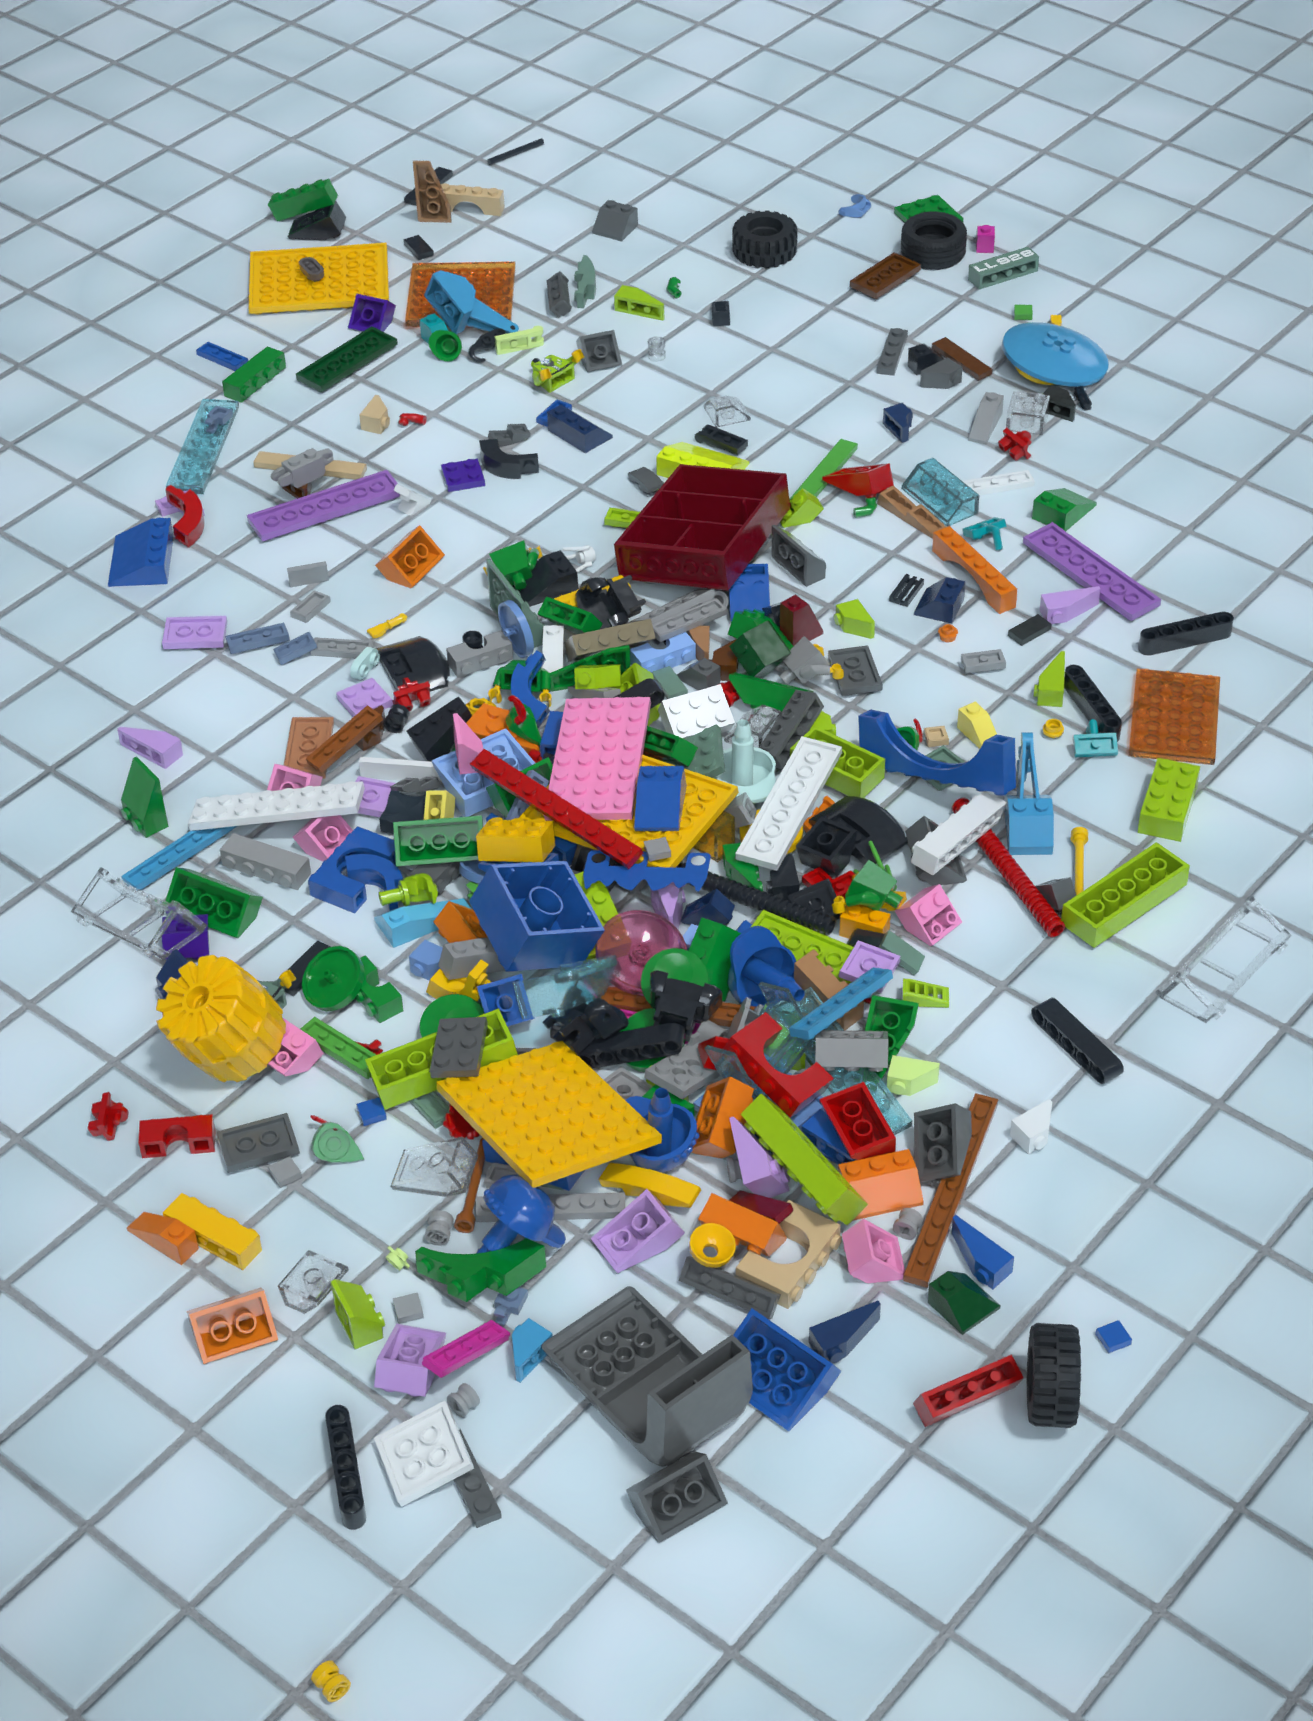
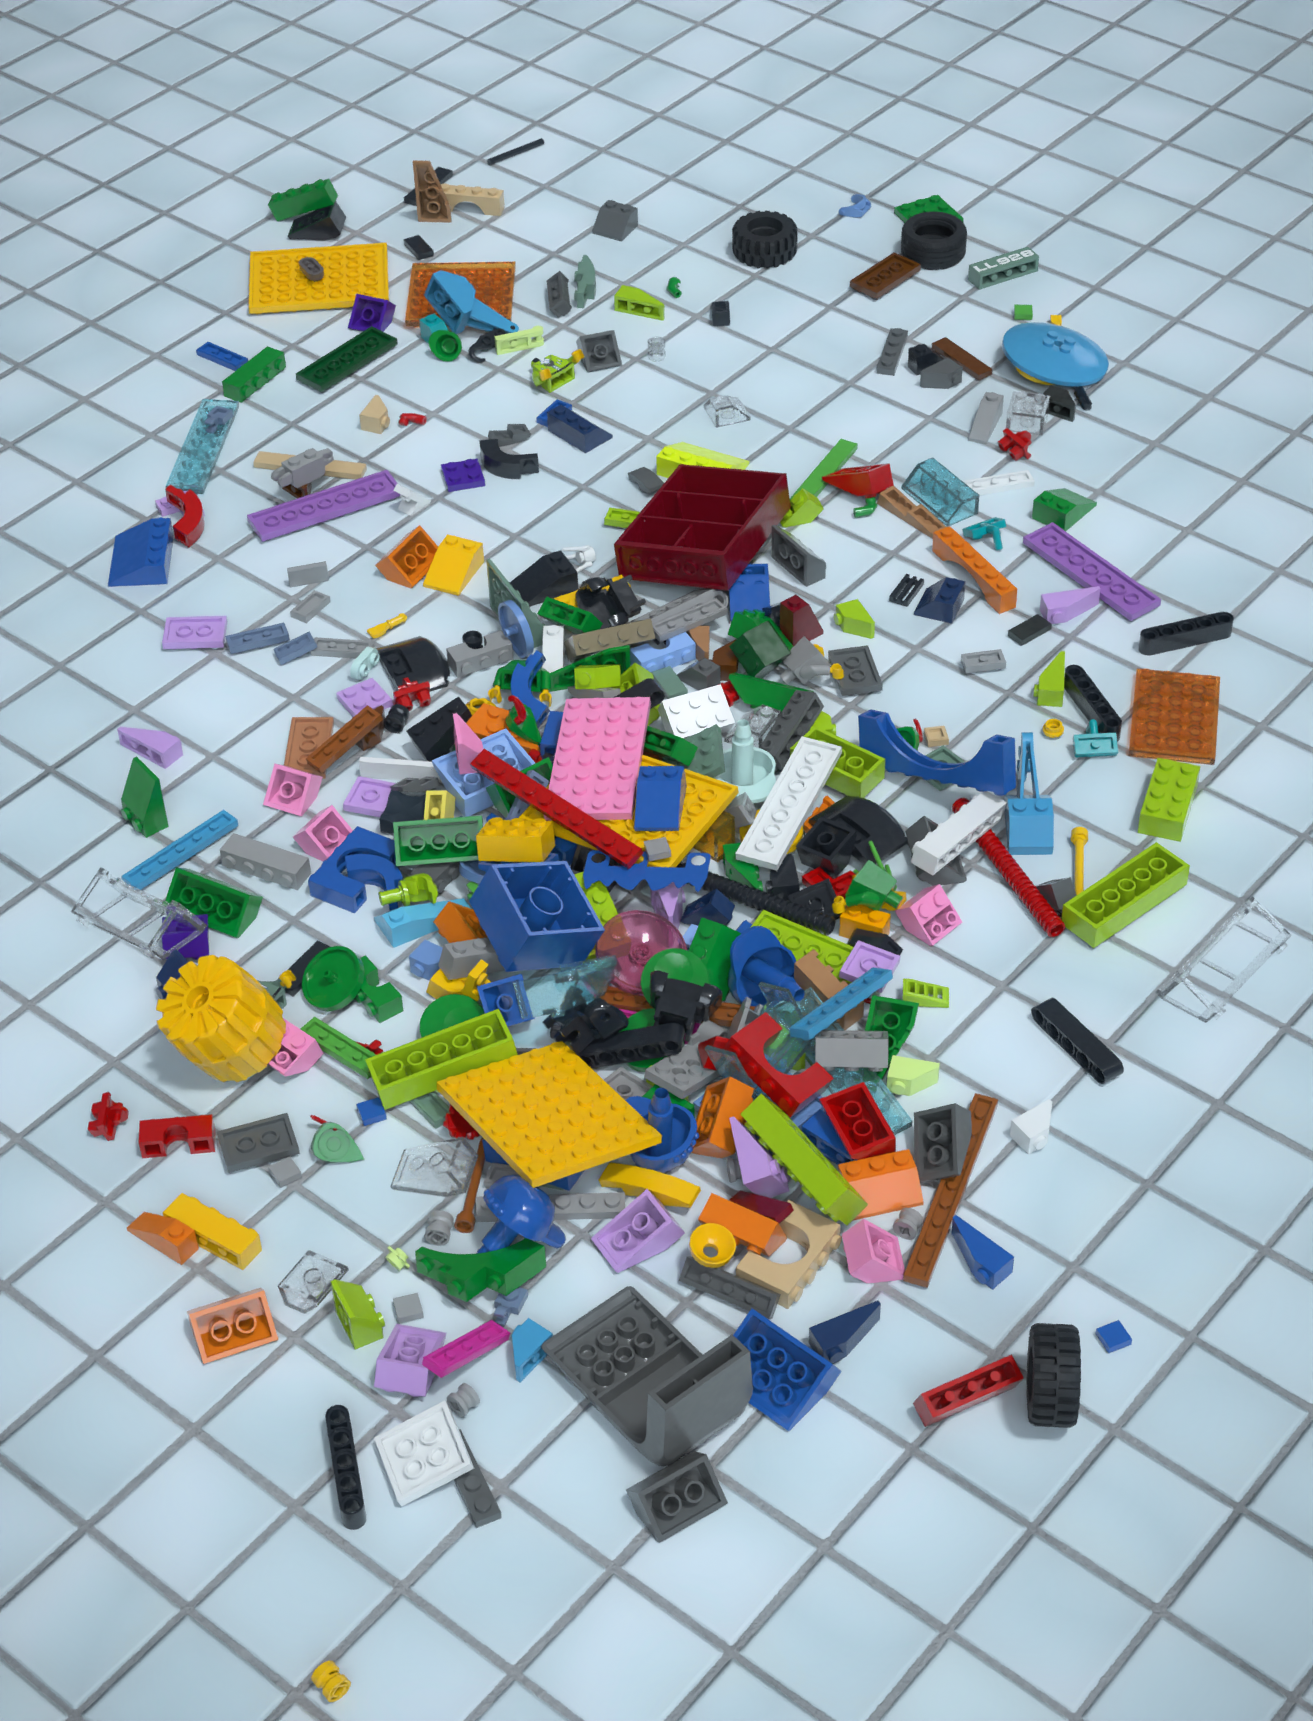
white plate [188,781,365,831] -> none
dark grey plate [430,1017,488,1078] -> none
green torso [483,540,543,590] -> none
black plate [694,424,748,455] -> none
sand green tile [878,930,925,975] -> none
dark blue arch [883,402,913,443] -> none
dark green slope [928,1271,1001,1335] -> none
orange plate [938,624,958,642] -> none
light yellow slope [957,701,997,749] -> none
dark pink slope [976,225,995,253] -> none
none -> yellow slope [423,534,484,596]

